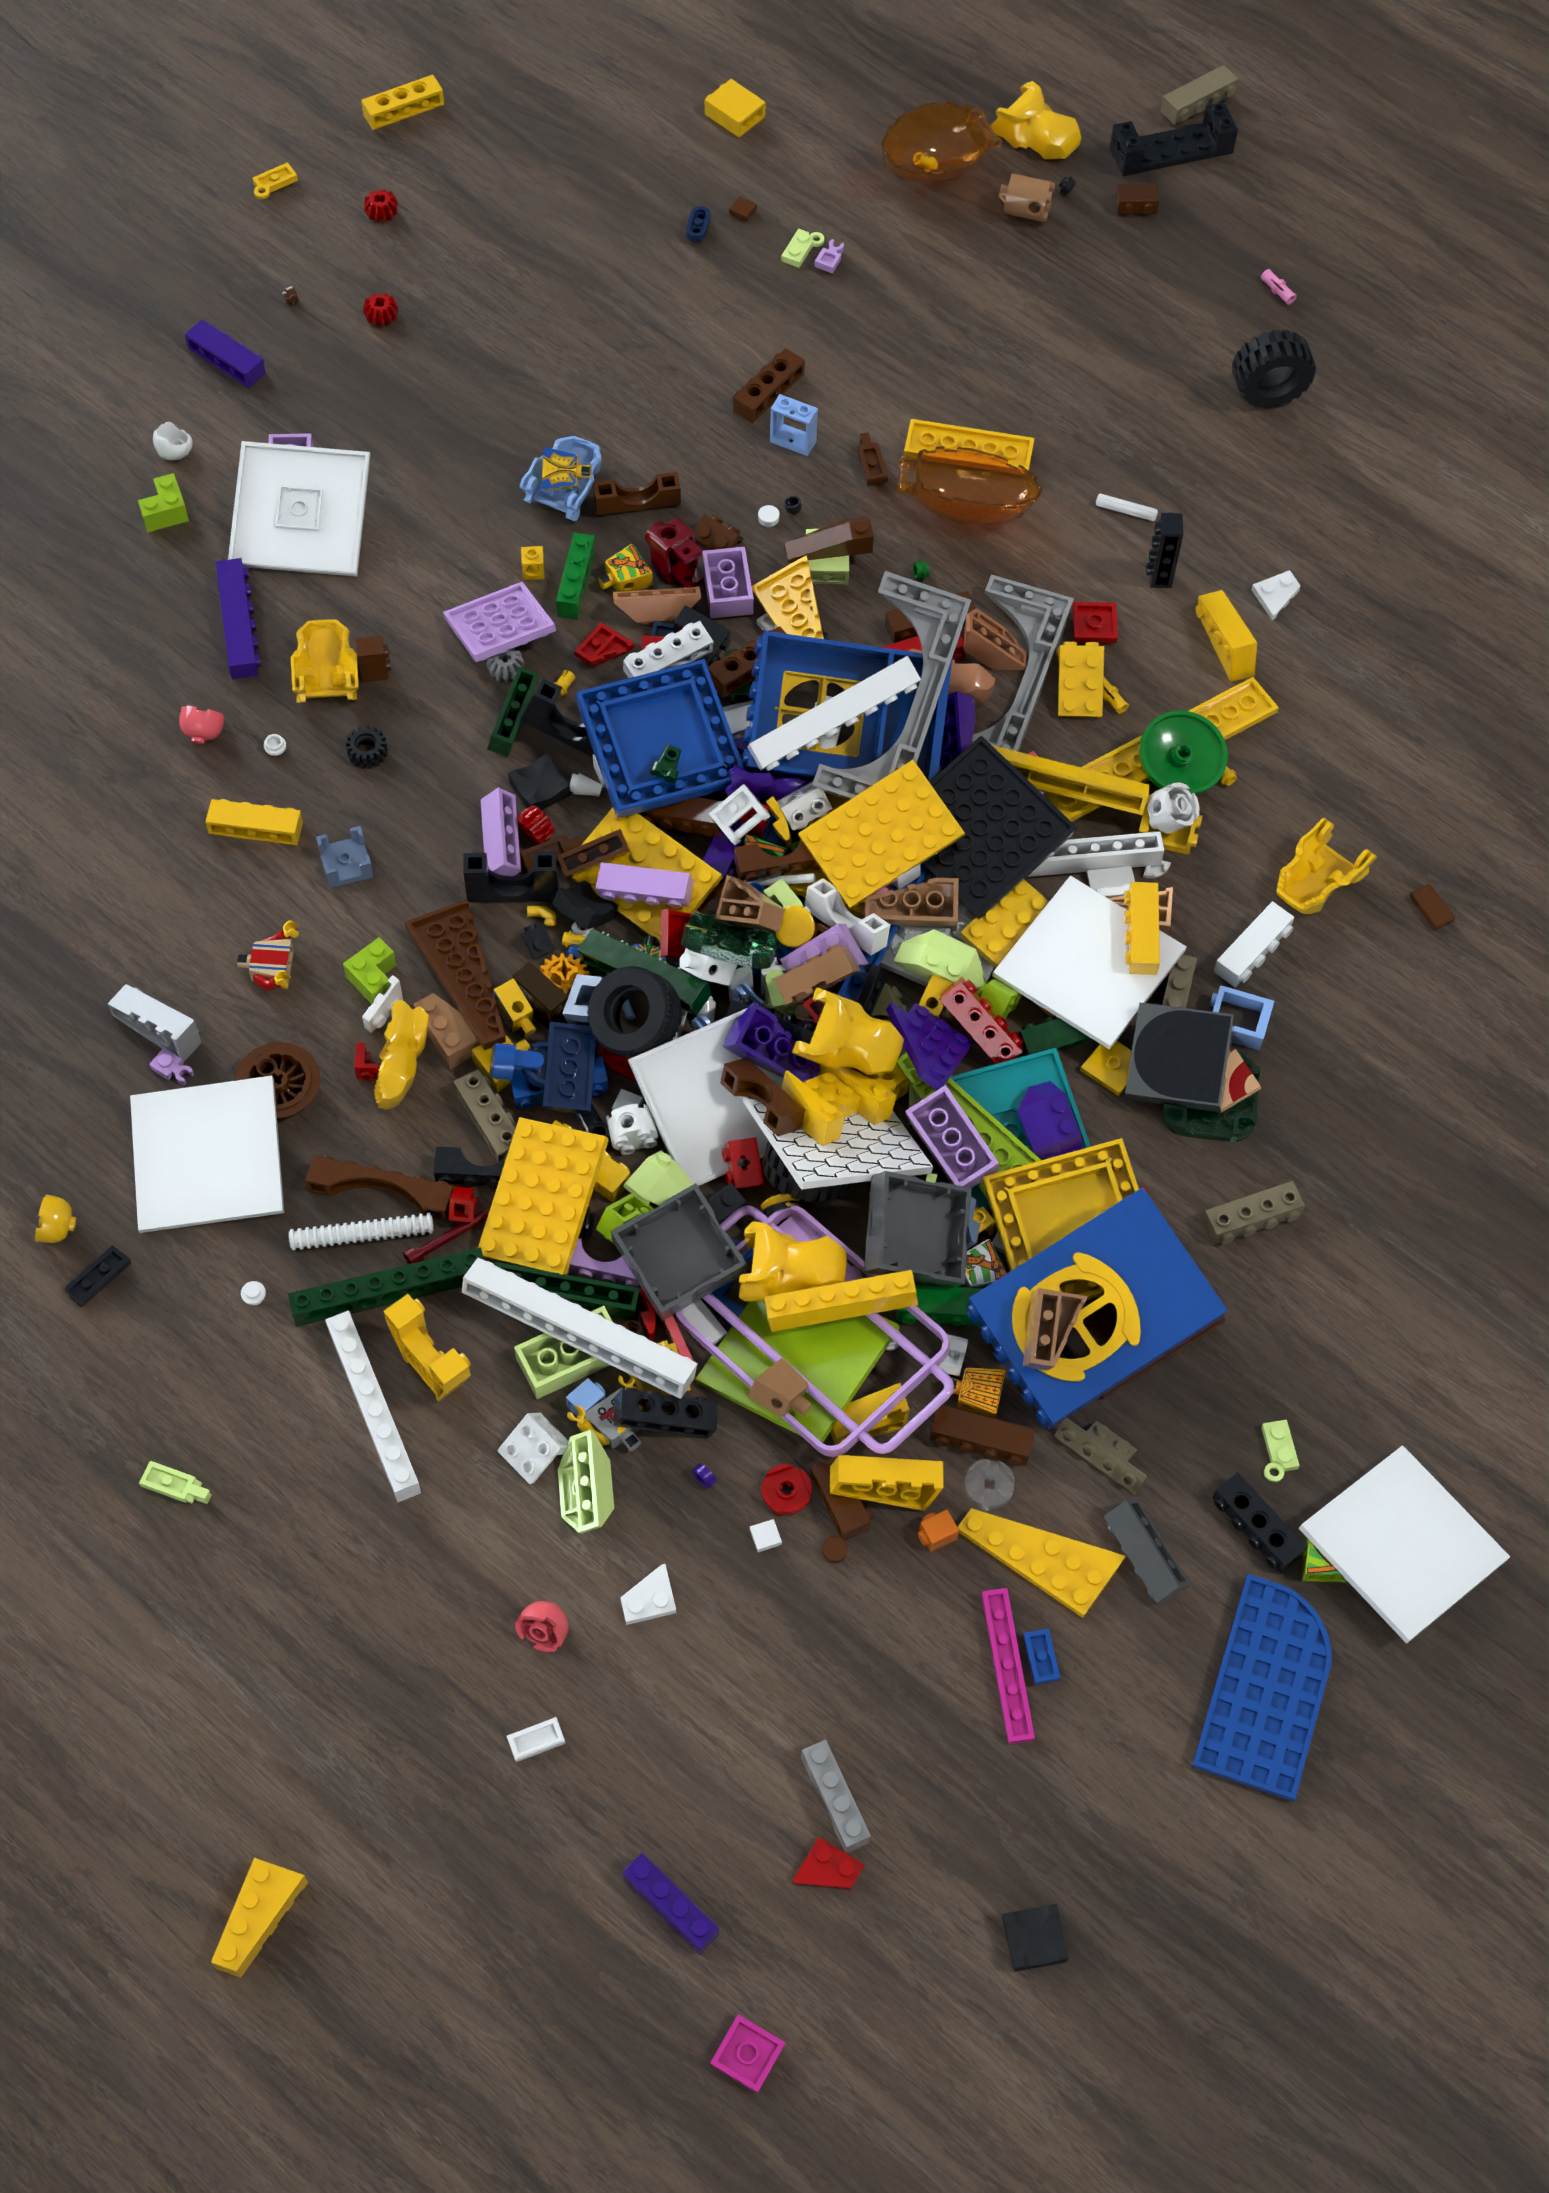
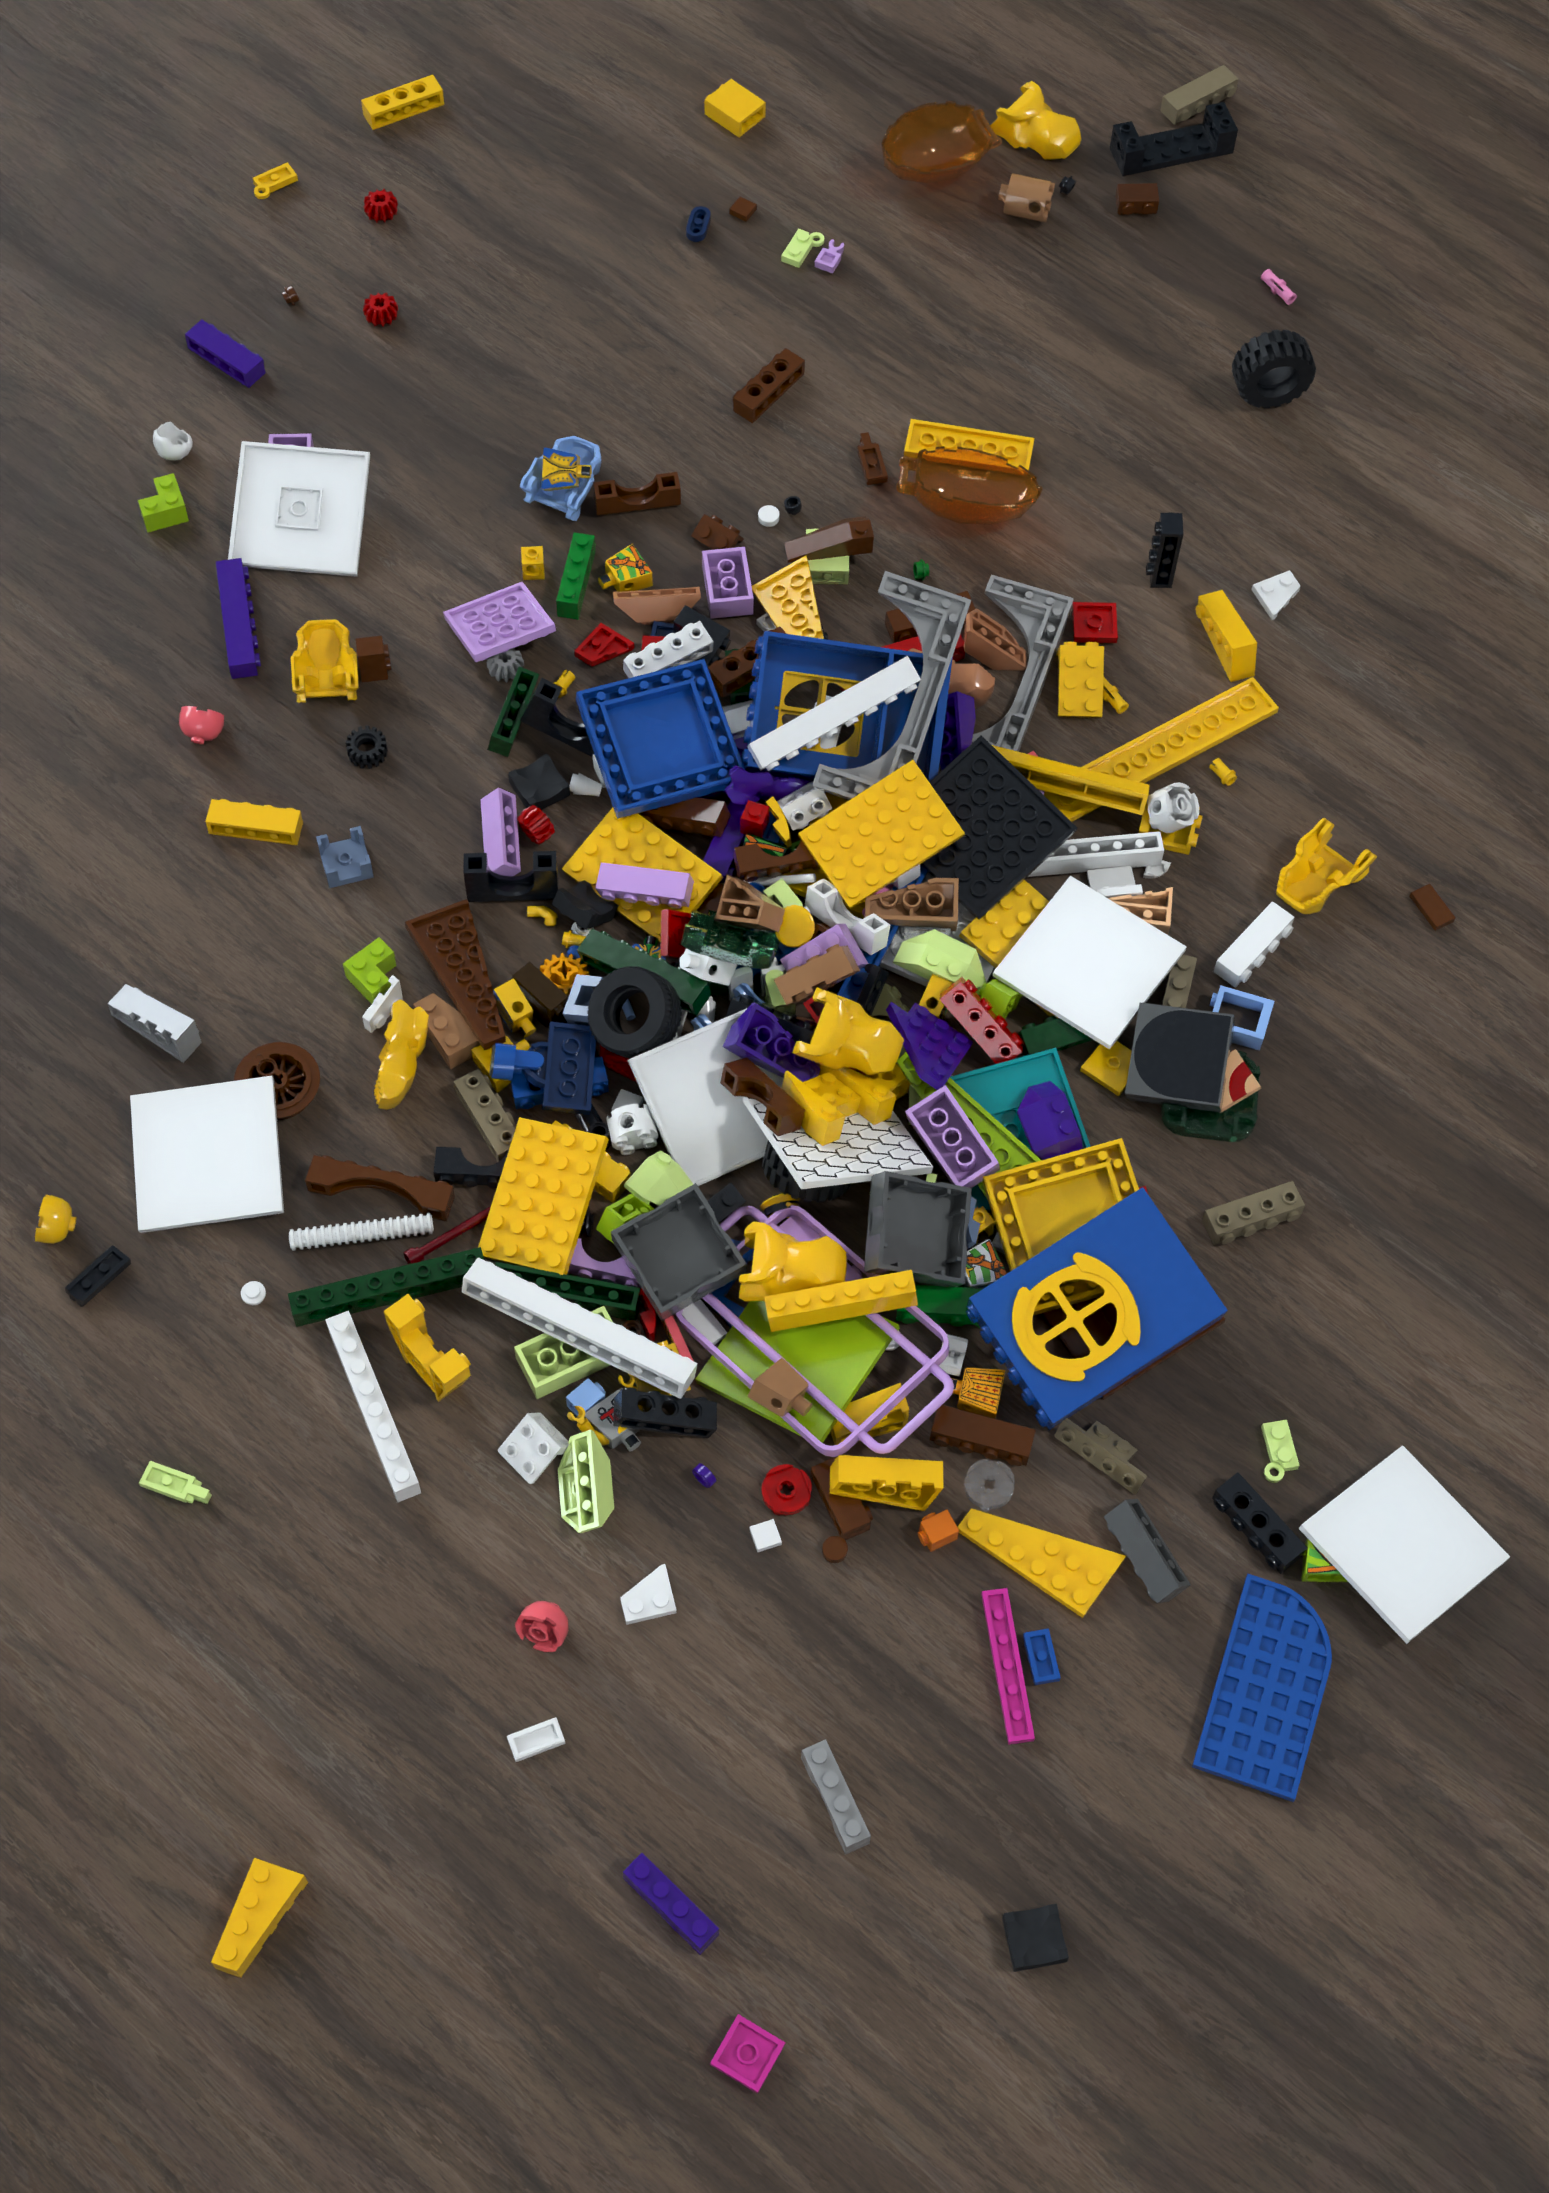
lavender plate [149,1048,194,1086] -> none
torso [237,920,299,991] -> none
white plate [264,734,286,756] -> none
red bracket [354,1042,379,1081] -> none
red brick [449,1186,478,1223] -> none
reddish brown hinge [520,835,583,873] -> none
black bracket [520,922,555,959] -> none
reddish brown brick [557,829,631,878] -> none
dark red piece [644,518,704,588] -> none
dark green plate [650,744,681,783] -> none
white plate [709,784,770,846] -> none
red brick [722,1137,764,1190] -> none
light blue window [770,394,818,456] -> none
red wing [792,1837,865,1890] -> none
yellow pin [913,152,938,173] -> none
medium nougat wedge [1023,1288,1088,1371] -> none
white axle [1096,494,1158,521] -> none
yellow brick [1124,882,1160,975] -> none
green dish [1139,710,1228,795] -> none

